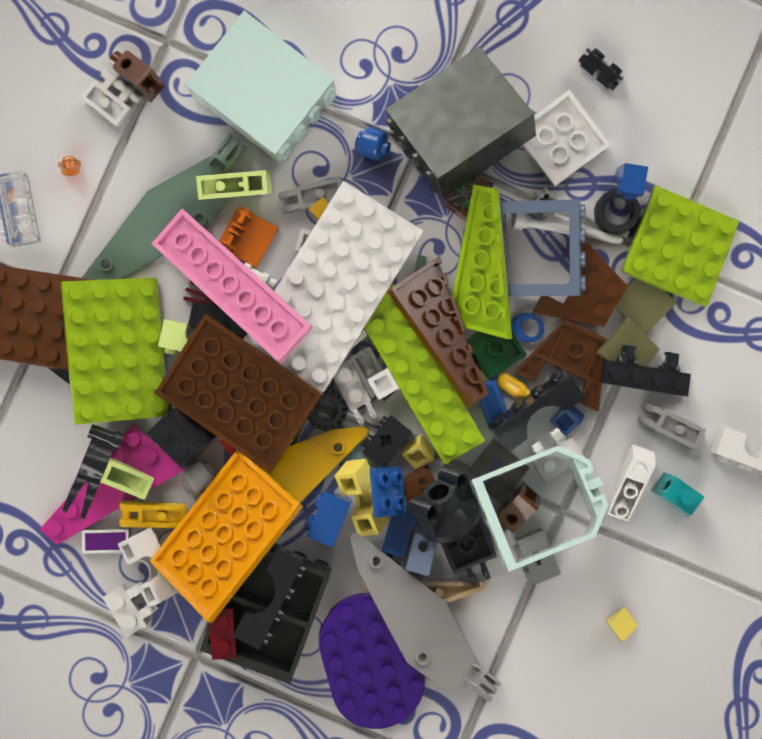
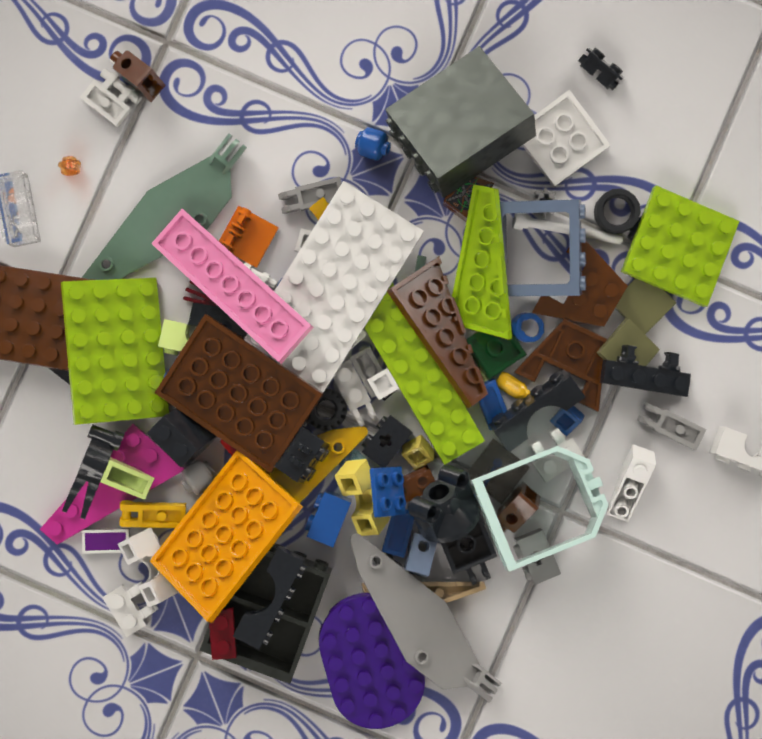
light aqua container [185,11,336,164] -> none
yellowish green slope [196,170,272,200] -> none
light yellow slope [605,607,638,642] -> none
blue arch [615,163,648,200] -> none
teal torso [650,472,704,517] -> none
none -> black hinge [274,426,330,483]

